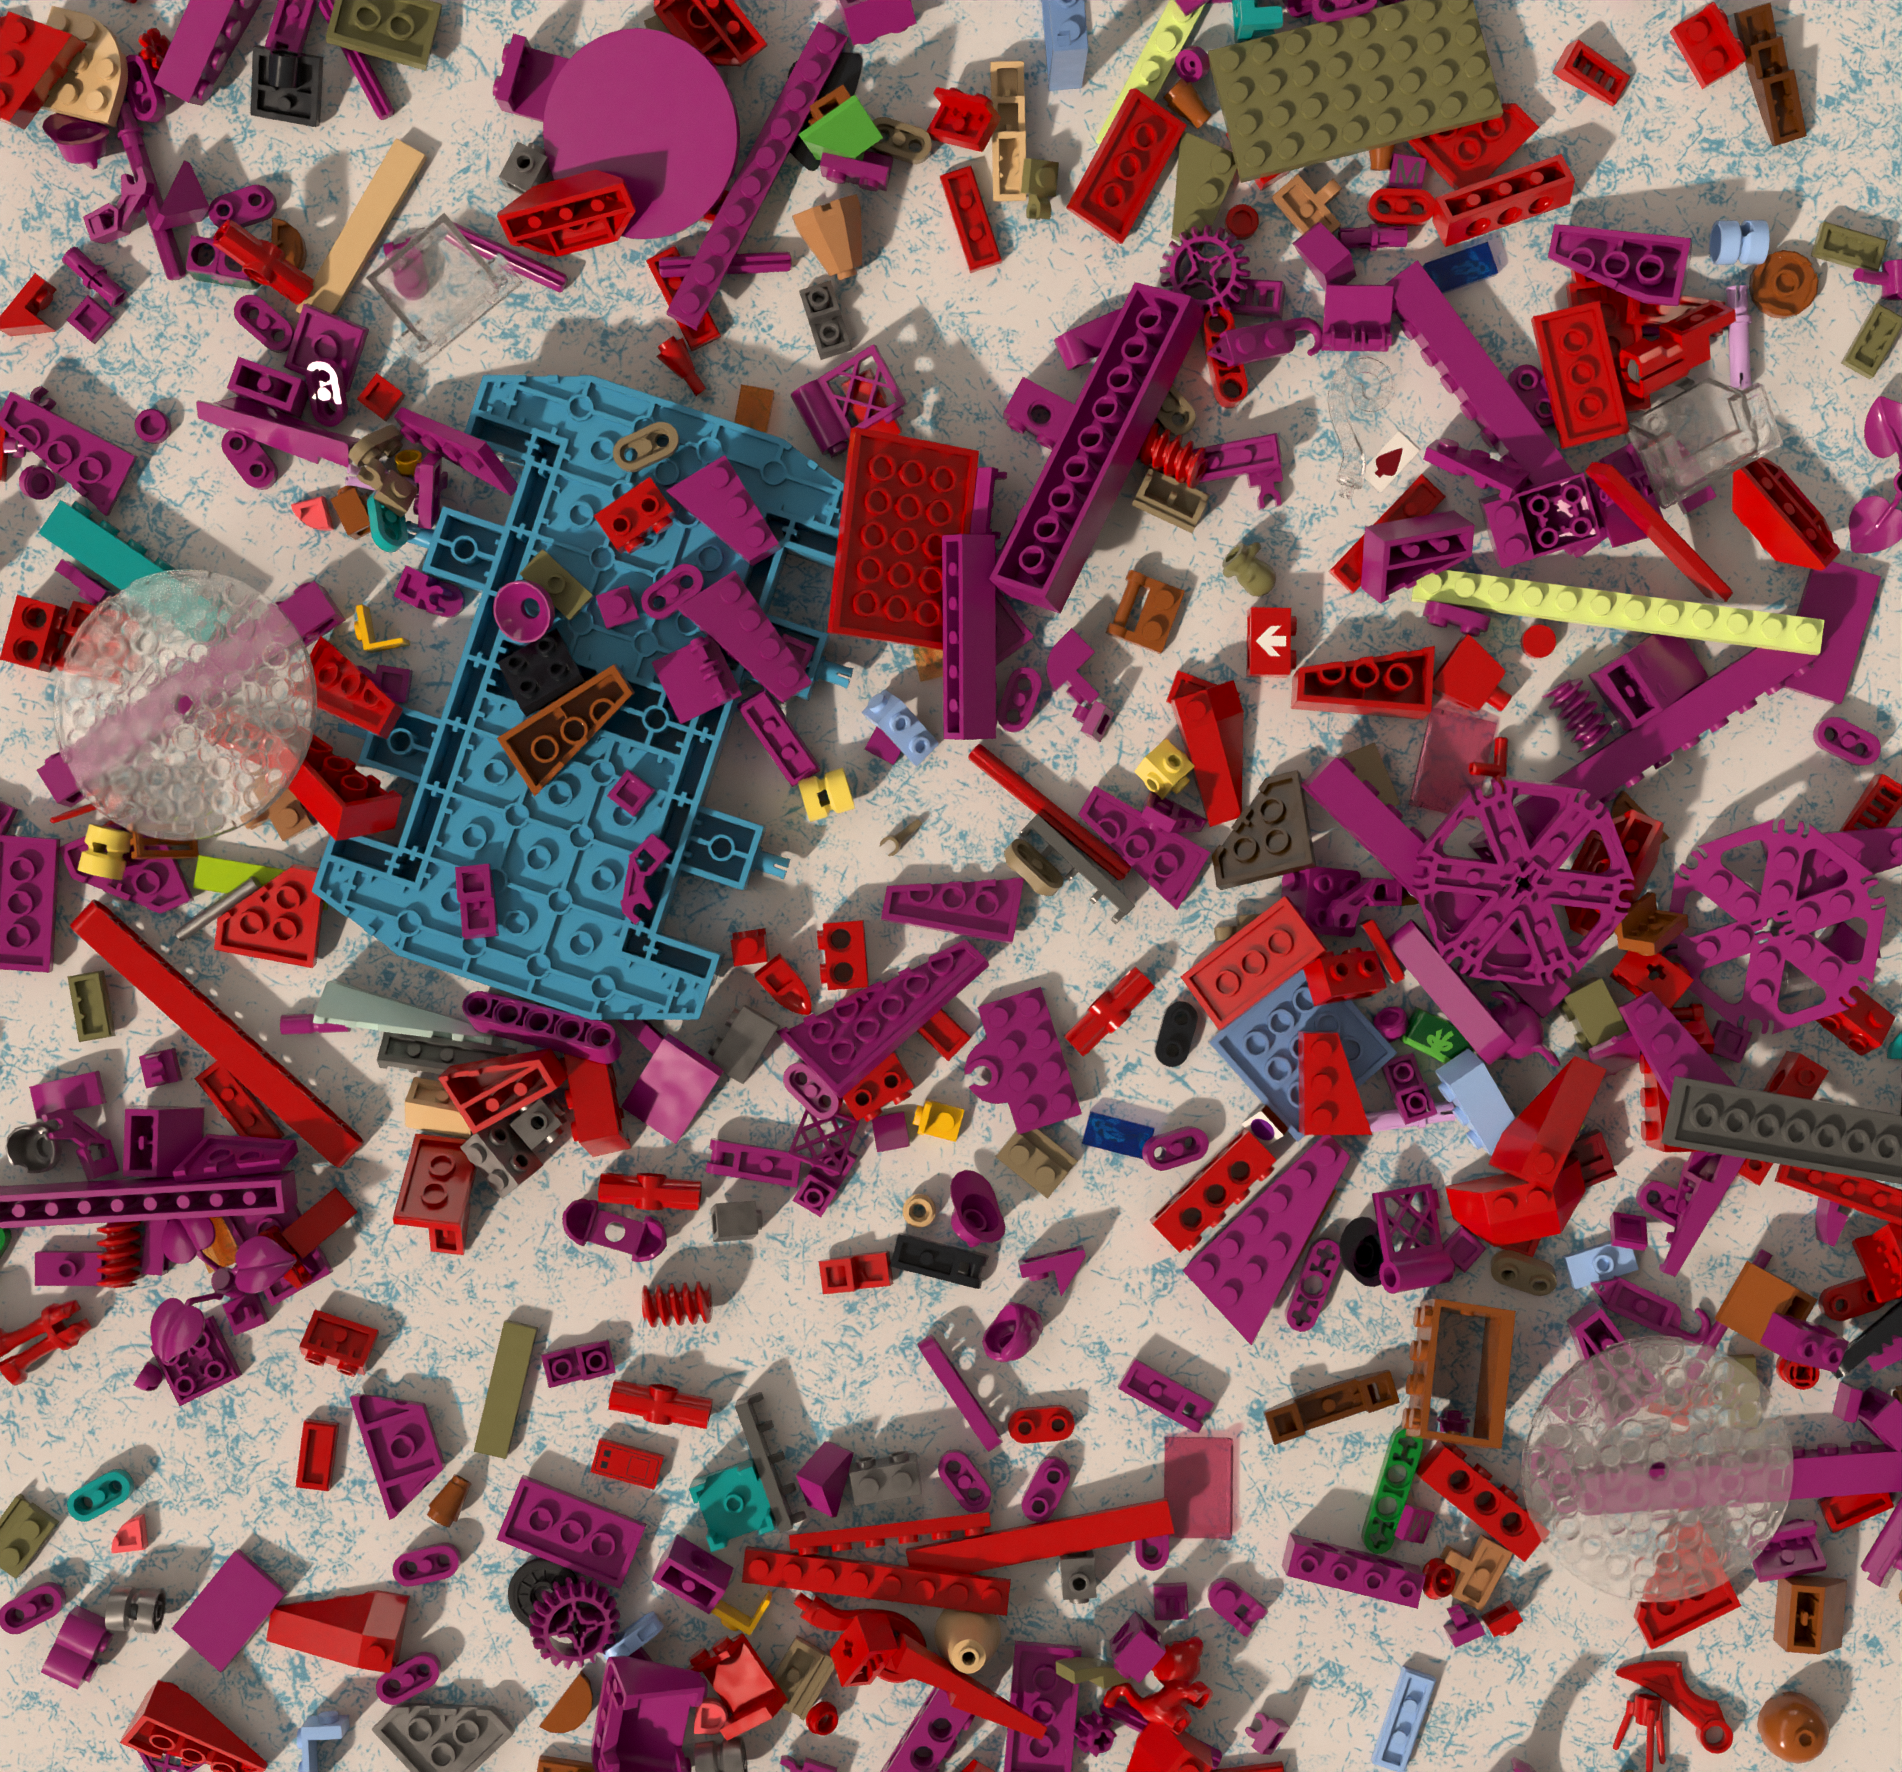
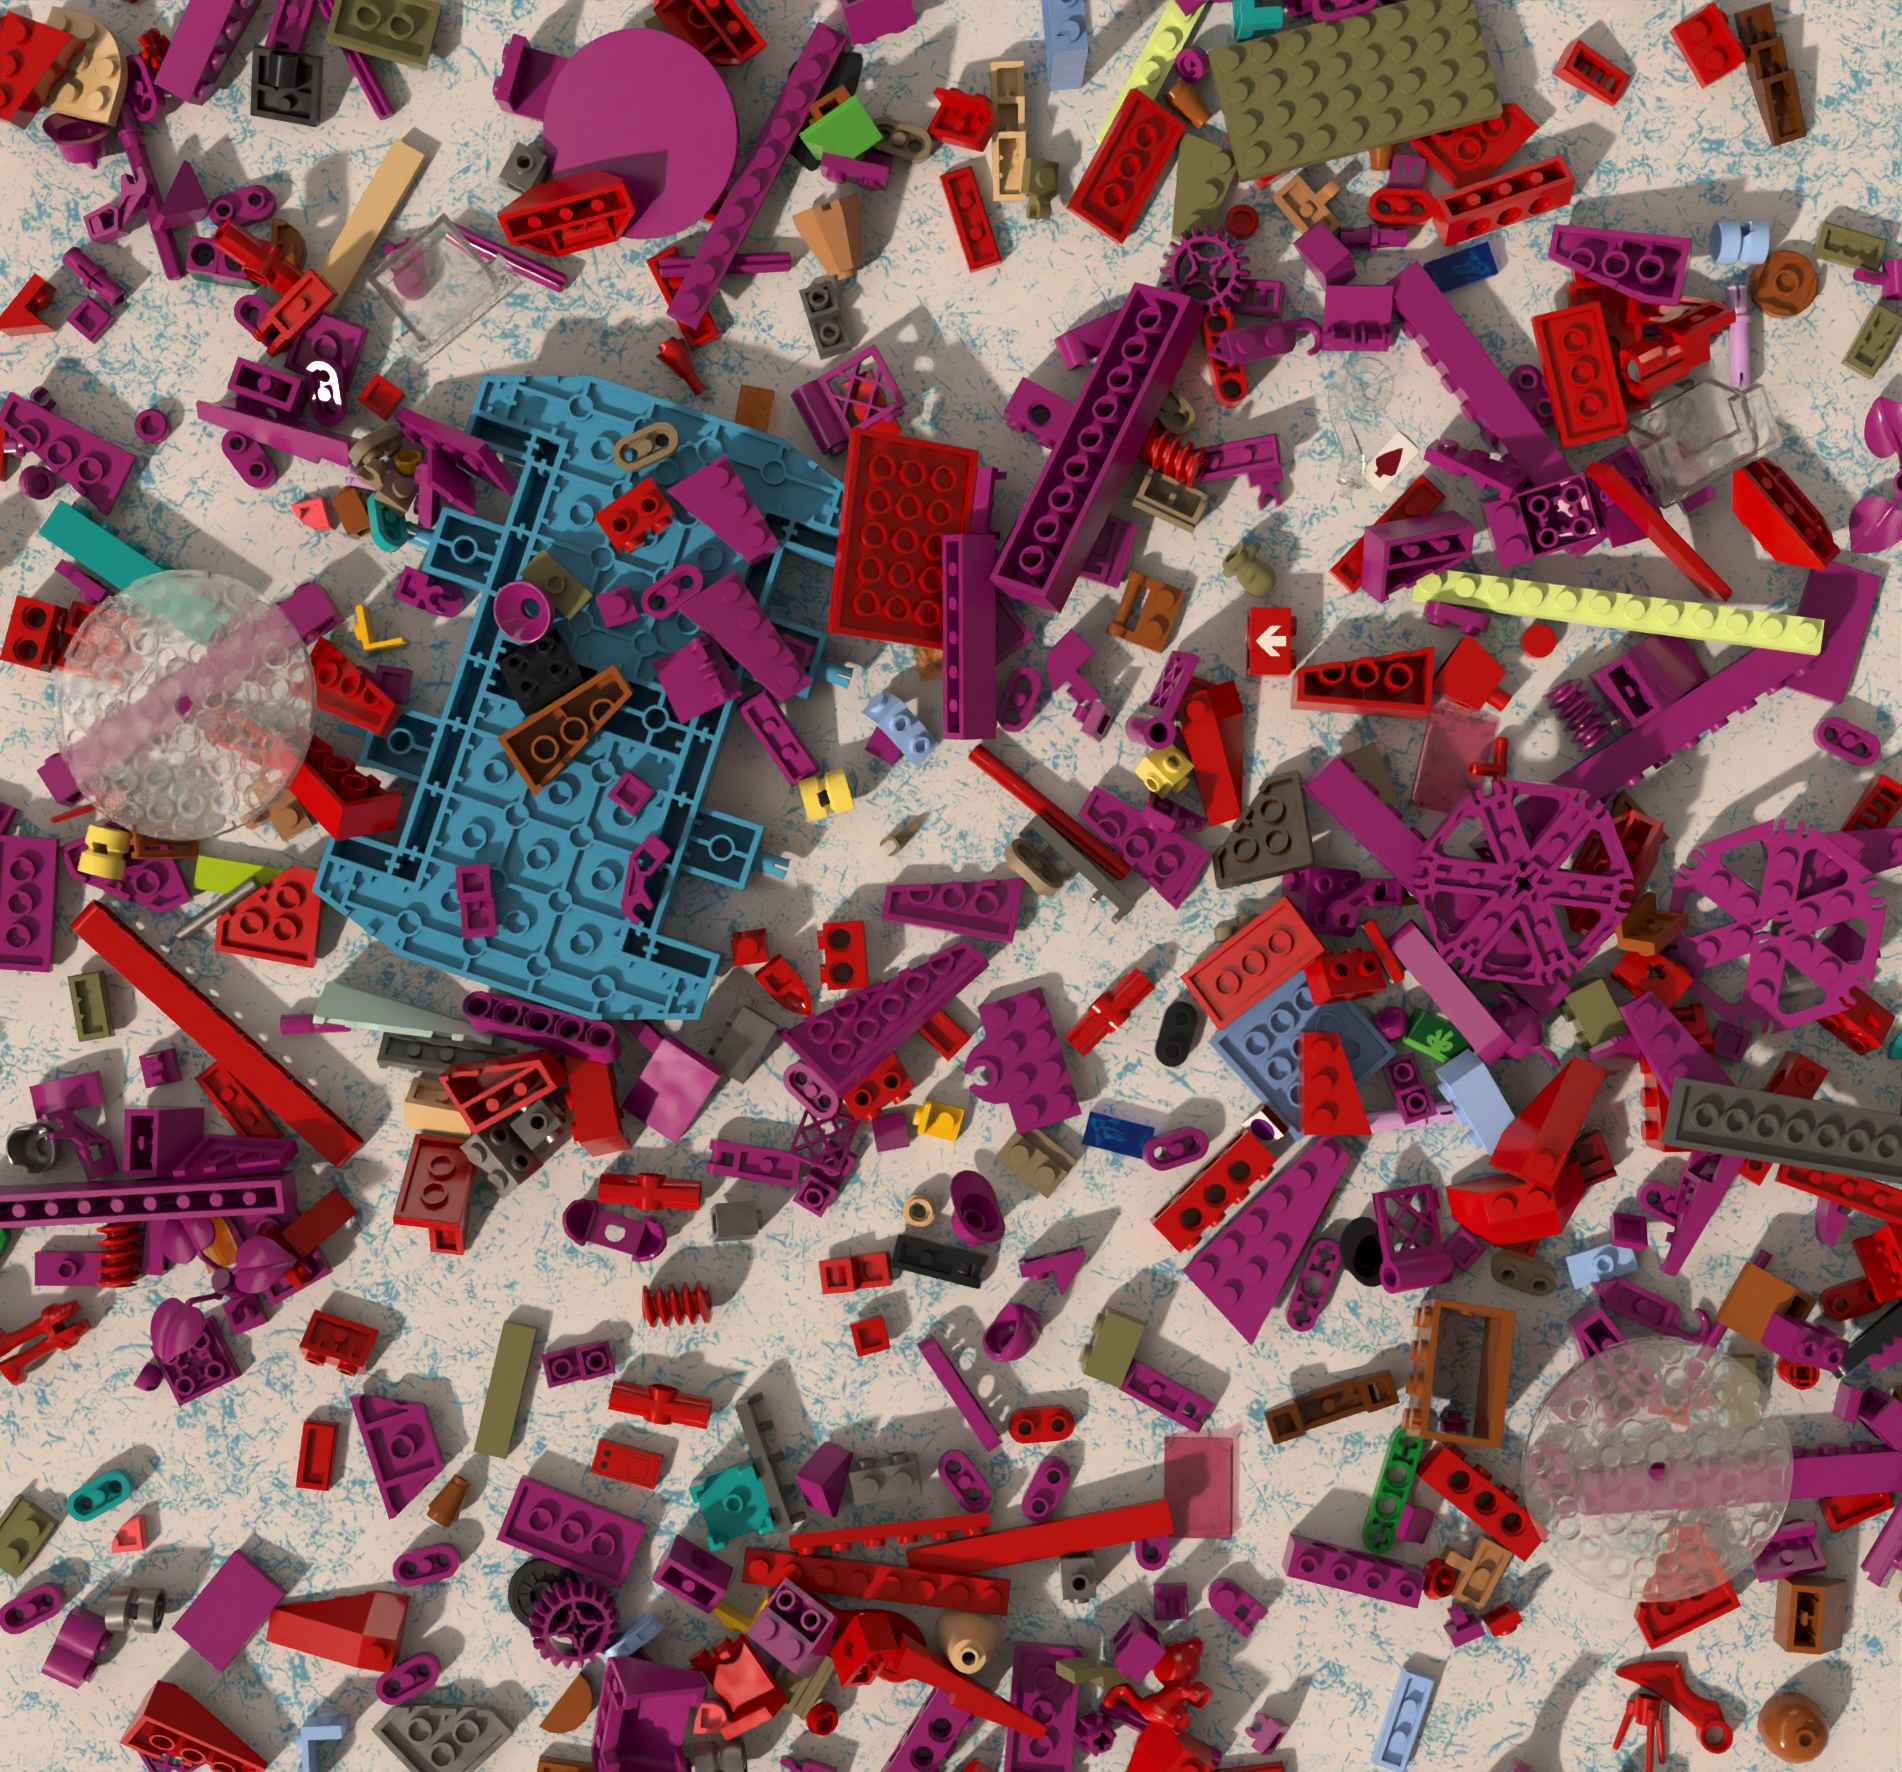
none -> red hinge [252,268,339,358]
none -> magenta piece [427,448,477,516]
none -> magenta slope [746,1577,838,1679]
none -> red plate [850,1314,891,1357]
none -> olive brick [1078,1306,1146,1389]
none -> magenta plate [1079,515,1138,589]
none -> magenta piece [1125,650,1201,750]

